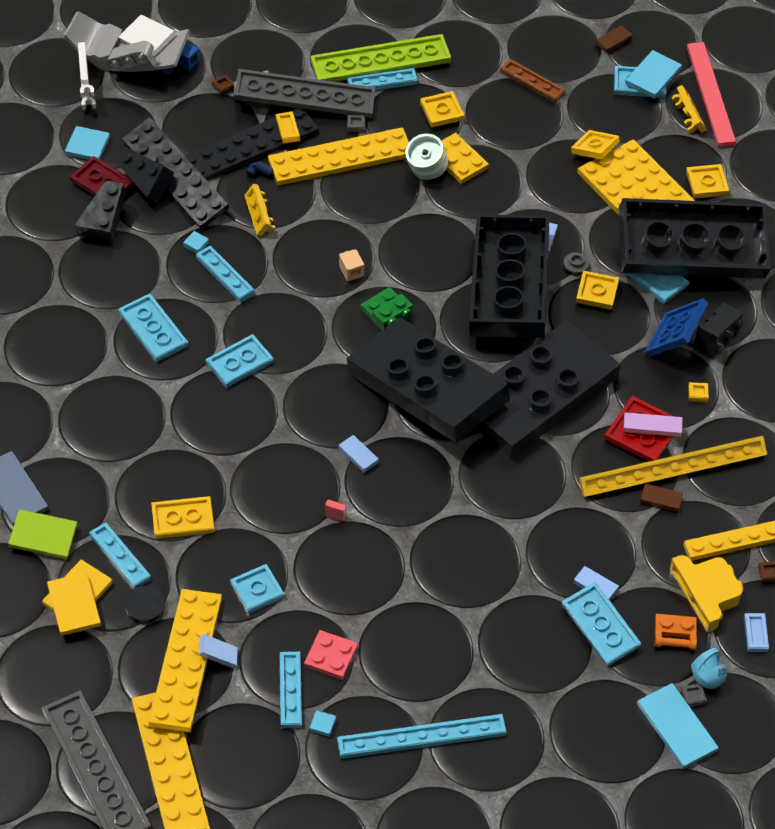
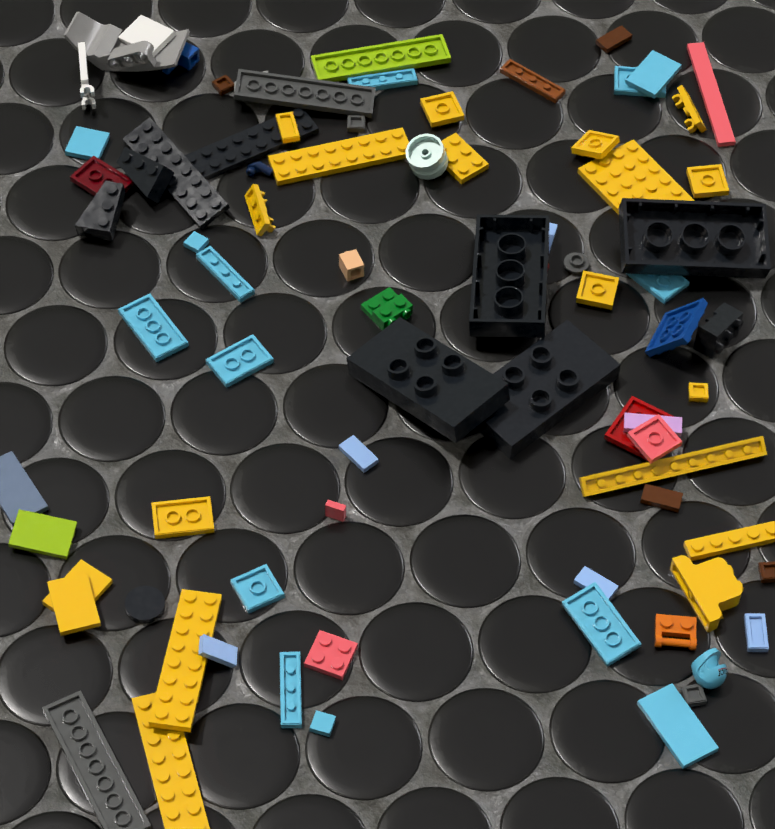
medium azure tile [89,522,151,588] -> none
medium azure tile [337,714,506,759] -> none
none -> coral plate [627,414,682,464]

